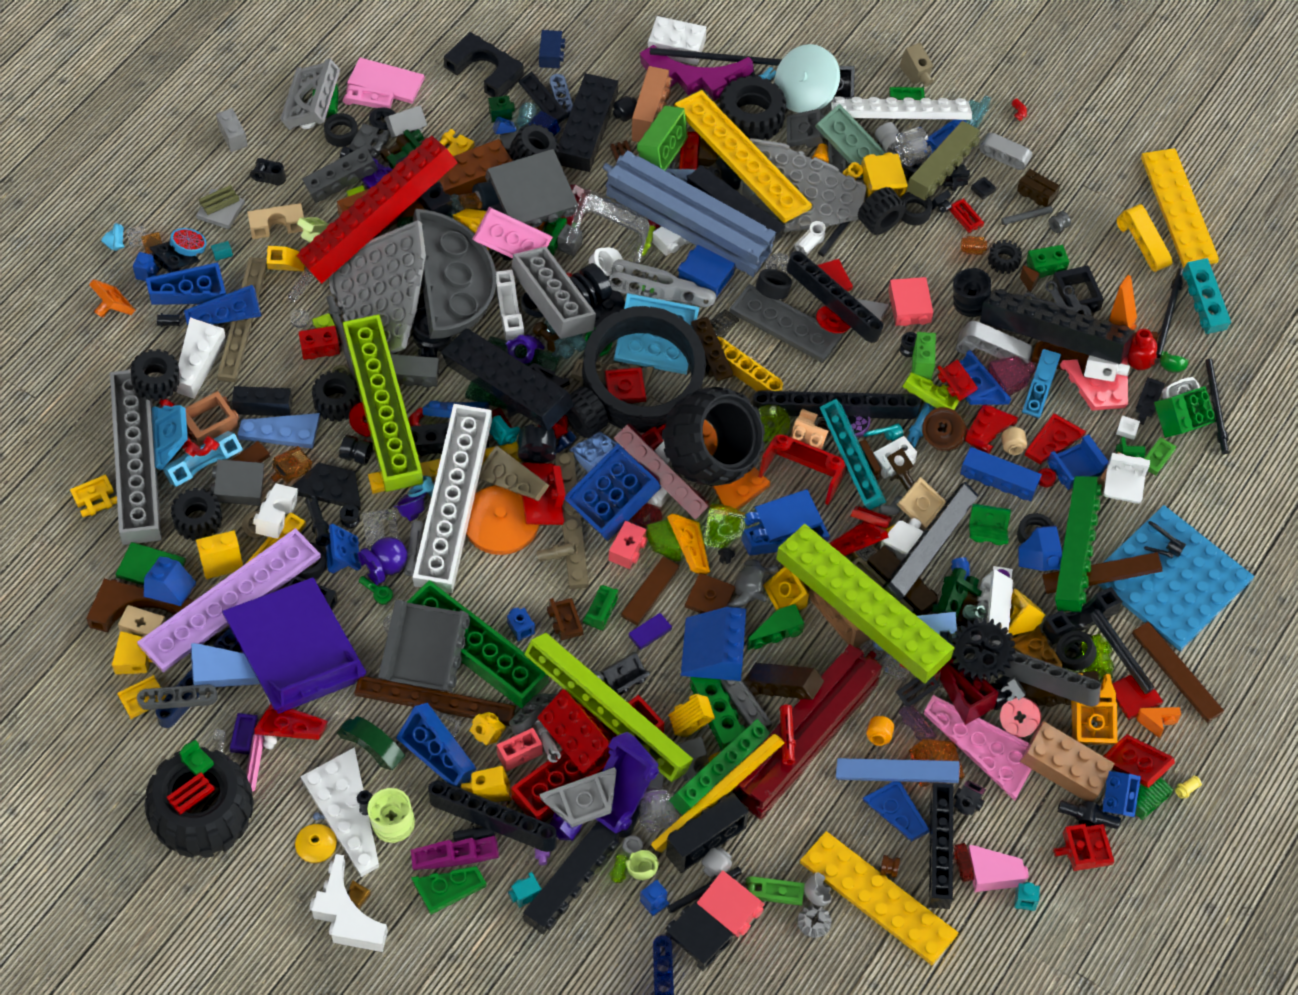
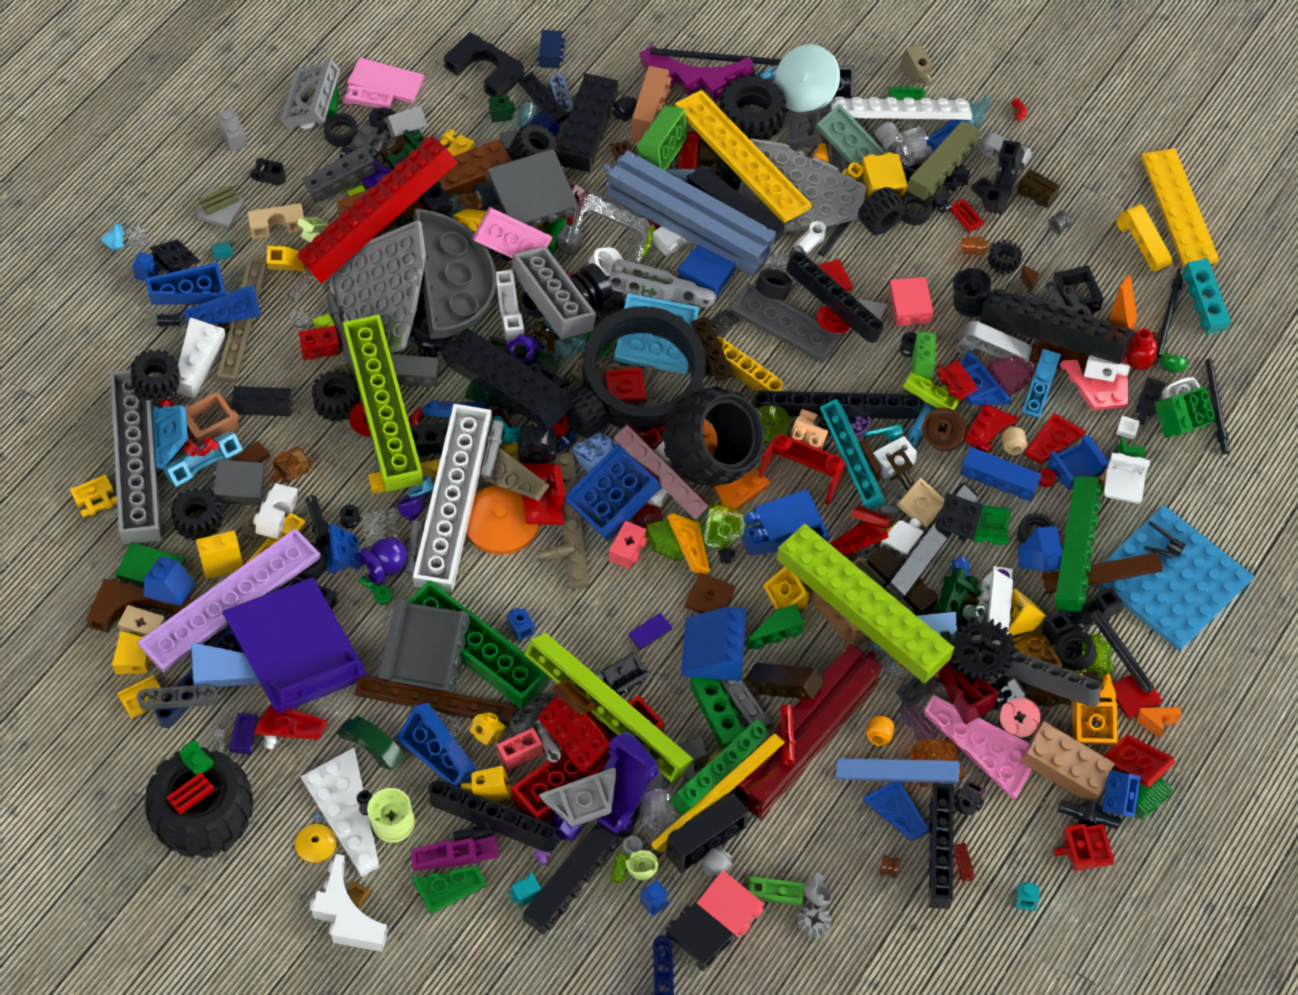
orange tile [89,279,136,318] -> none
clear orange tile [141,232,162,254] -> none
tile [170,228,207,256] -> none
medium blue wing [237,413,320,449] -> none
bright pink axle [246,734,264,792] -> none
black wing [291,462,361,511] -> none
black wheel [339,435,373,466] -> none
blue slope [492,116,516,134] -> none
reddish brown bracket [547,598,584,641] -> none
green hinge [583,585,618,631] -> none
reddish brown tile [621,556,680,626] -> none
white brick [648,16,707,65] -> none
black bar [667,867,742,914] -> none
yellow brick [668,694,715,737] -> none
dark grey piece [727,559,780,608] -> none
yellow plate [800,831,959,966] -> none
bright pink slope [966,845,1029,892] -> none
dark grey bar [1001,206,1053,225] -> none
green brick [1026,244,1070,278] -> none
reddish brown tile [1132,622,1224,723] -> none
bright green plate [1144,437,1177,476] -> none
light yellow pin [1175,775,1202,799] -> none
none -> light grey pin [480,420,505,479]
none -> reddish brown tile [552,679,596,716]
none -> black hinge [937,493,983,541]
none -> black arch [982,140,1025,215]

